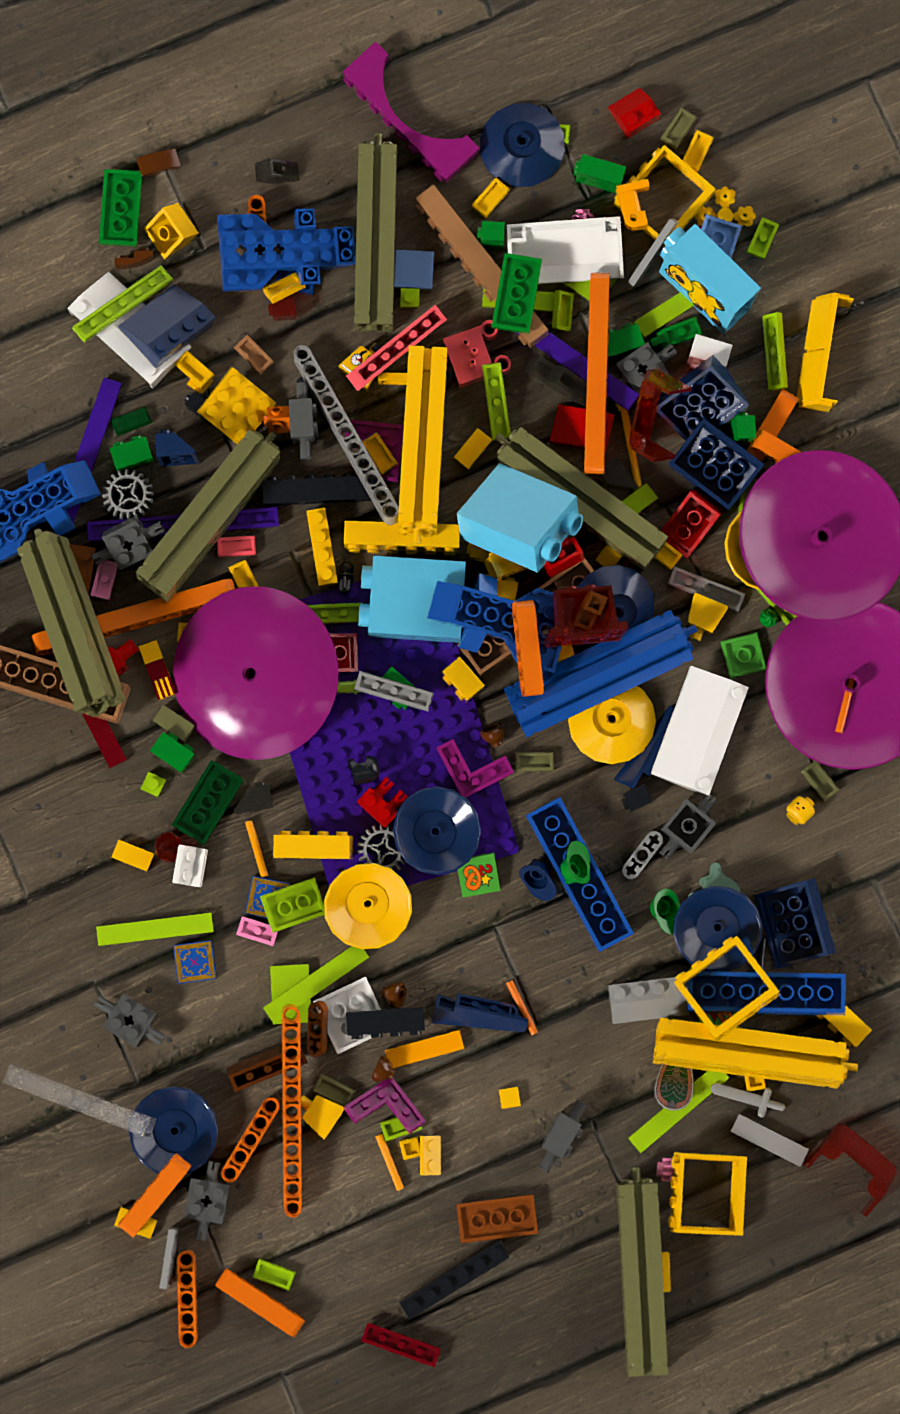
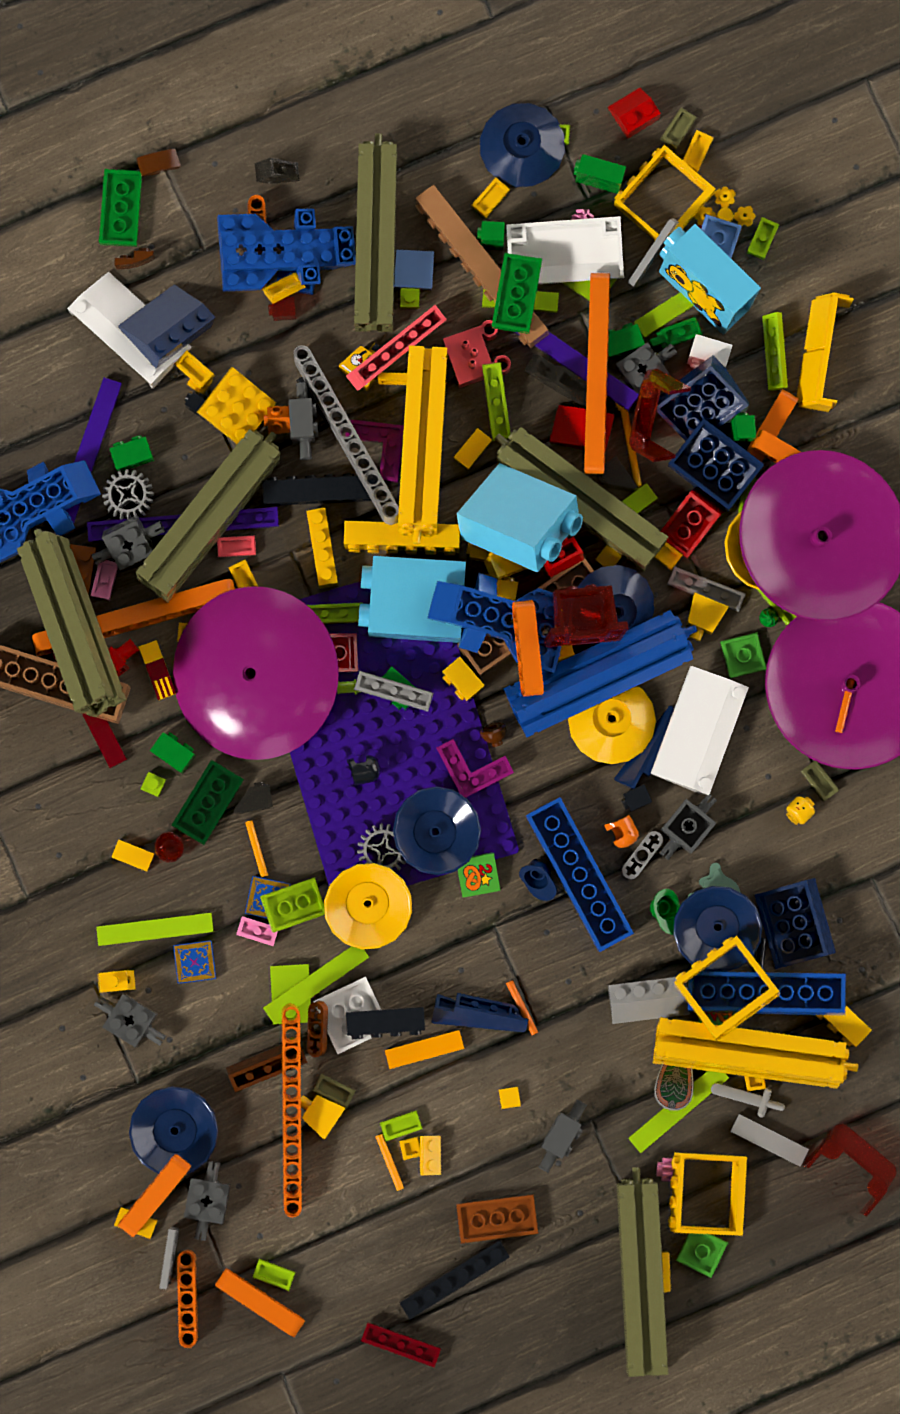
clear brick [3,1064,157,1137] -> none
lime tile [72,265,173,343] -> none
dark green tile [110,405,152,437] -> none
yellow slope [144,203,199,259] -> none
olive tile [153,705,195,742] -> none
dark blue slope [155,430,200,467] -> none
white bracket [172,844,208,887] -> none
orange beam [221,1097,280,1182] -> none
medium nougat plate [234,334,274,375] -> none
yellow brick [273,831,353,859] -> none
black axle [338,561,354,594] -> none
magenta arch [343,41,479,184] -> none
magenta plate [344,1078,426,1134] -> none
red brick [357,776,408,829] -> none
yellow tile [362,432,398,475] -> none
reddish brown brick [371,1055,396,1082] -> none
reddish brown brick [381,982,406,1009] -> none
olive tile [515,752,554,772] -> none
lime tile [552,290,574,332] -> none
green piece [561,841,590,884] -> none
reddish brown slope [571,590,608,631] -> none
light orange piece [616,179,650,231] -> none
none -> yellow torso [97,970,136,993]
none -> orange helmet [604,815,639,848]
none -> bright green tile [676,1225,728,1278]

